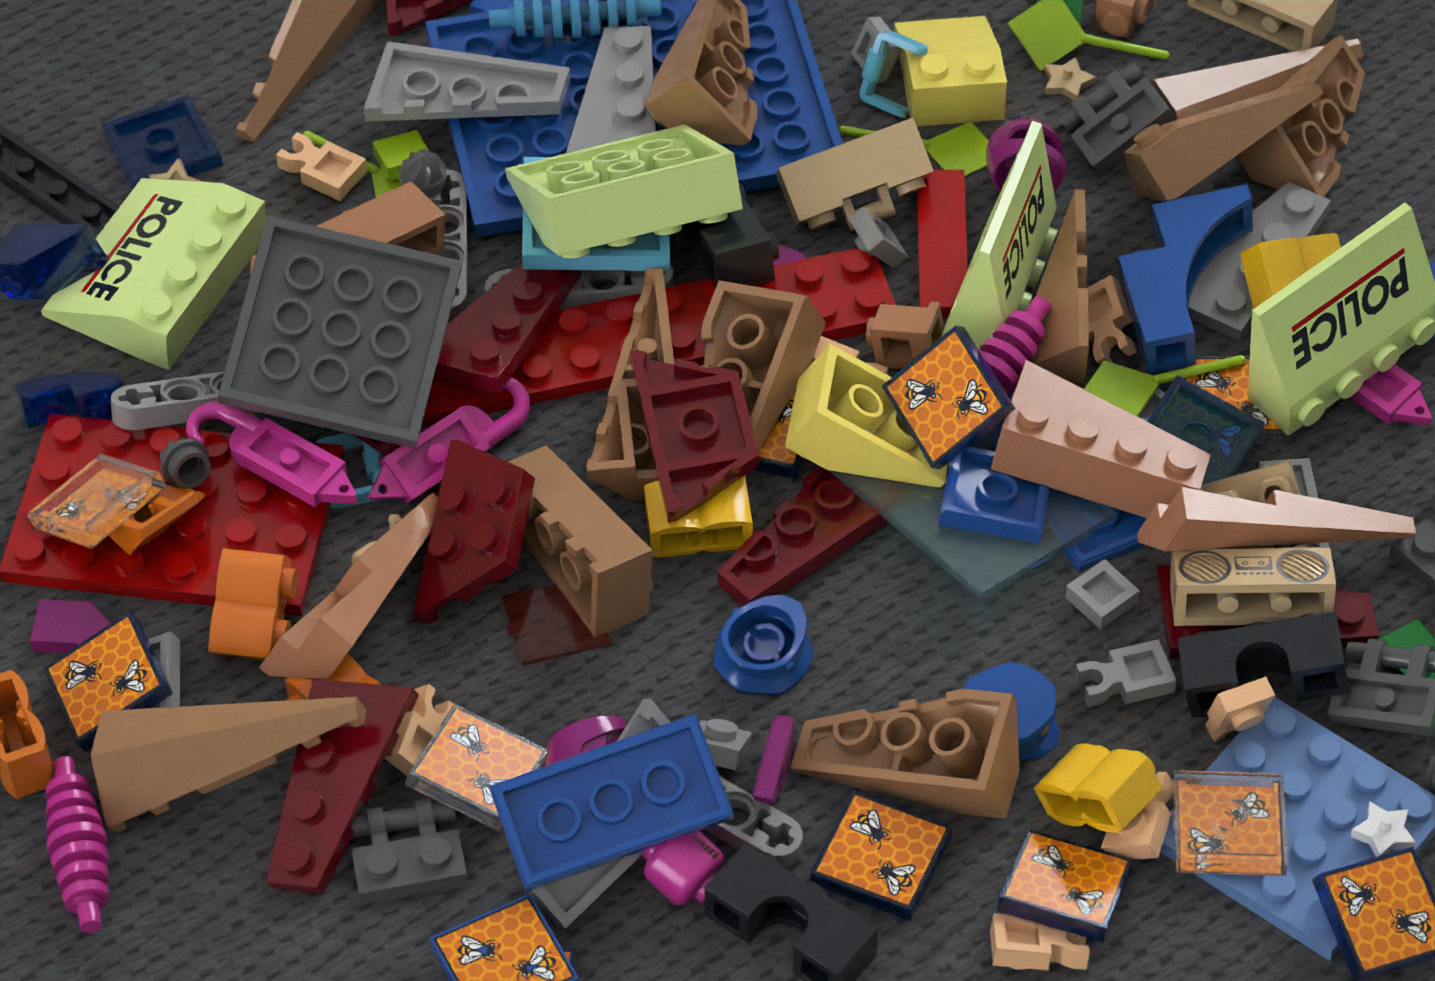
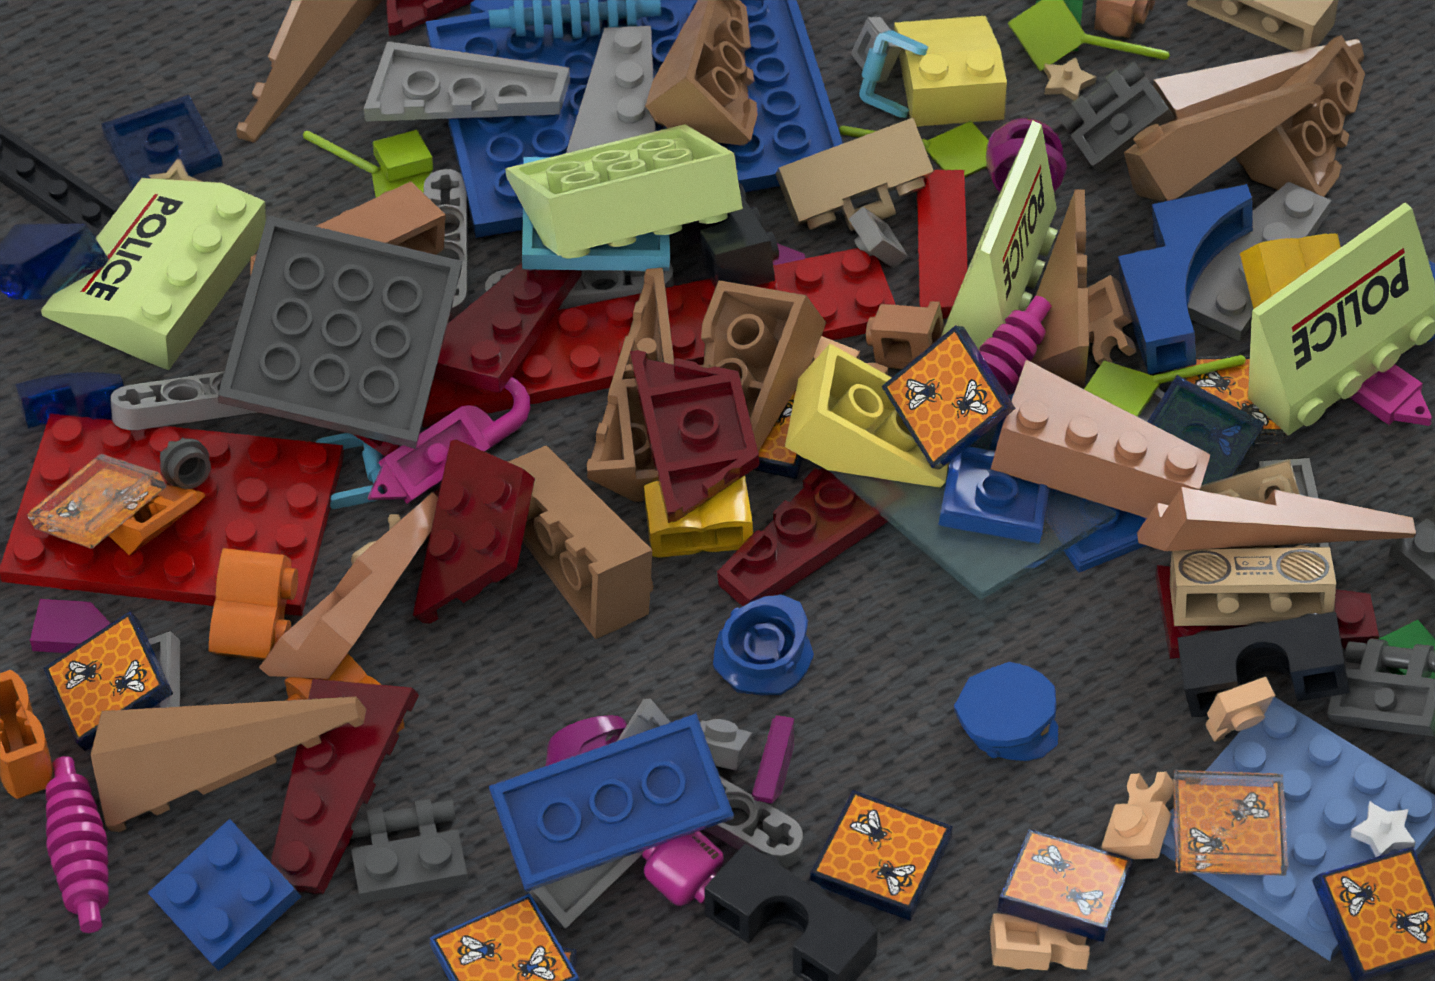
dark pink plate [186,401,357,508] -> none
light nougat plate [276,132,367,201] -> none
light nougat plate [384,684,456,786] -> none
dark grey plate [399,148,447,198] -> none
tile [405,704,547,832] -> none
clear red piece [502,584,611,666] -> none
medium nougat wedge [790,689,1020,819] -> none
yellow brick [1034,744,1163,833] -> none
light grey plate [1065,559,1140,630] -> none
light grey plate [1075,639,1176,708] -> none
none -> blue plate [148,819,302,971]

